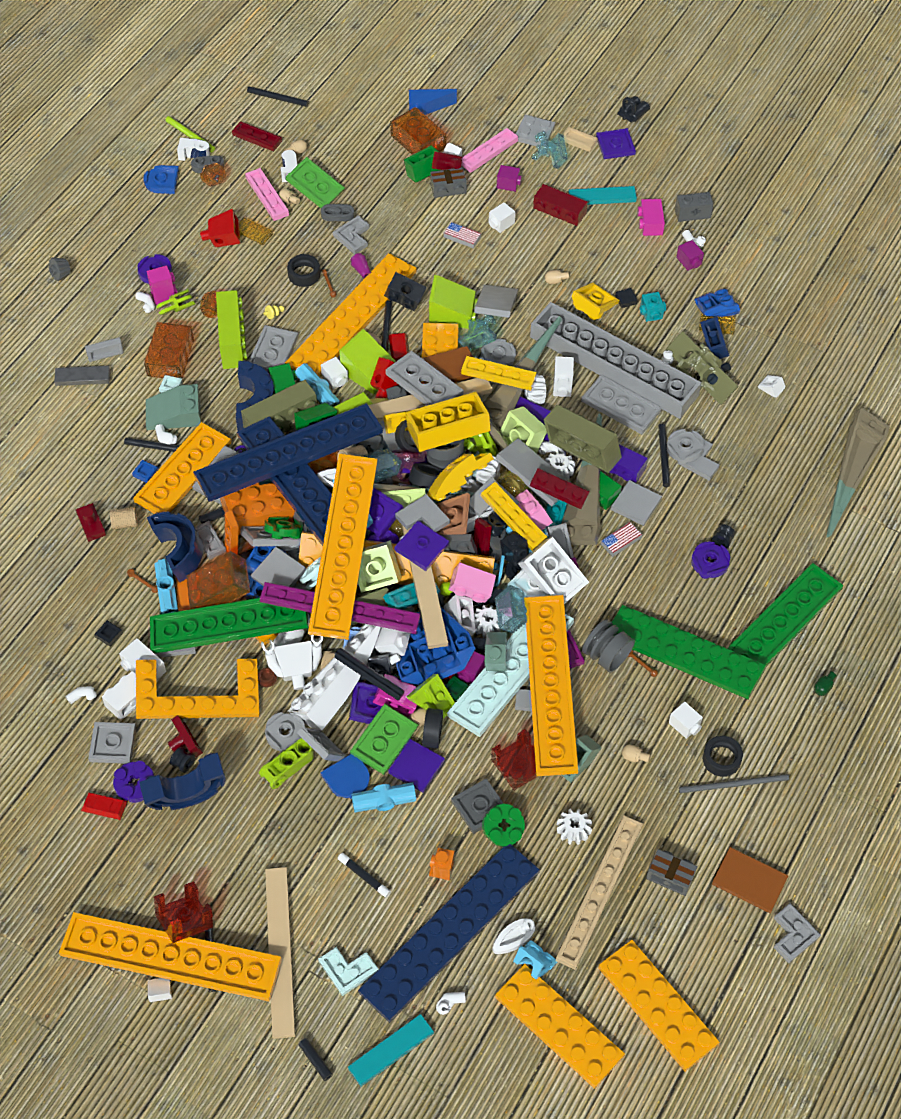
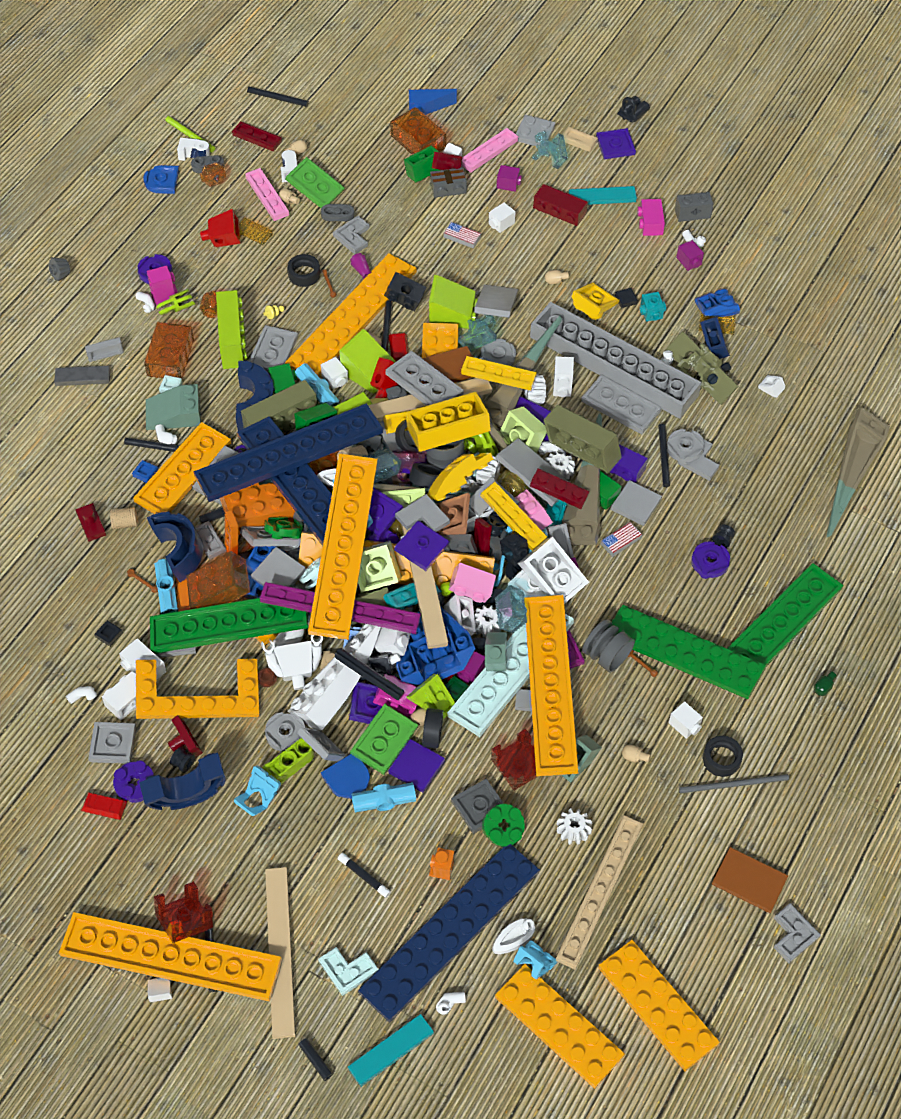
dark grey brick [646,849,698,896] -> none
none -> medium azure piece [234,765,281,816]

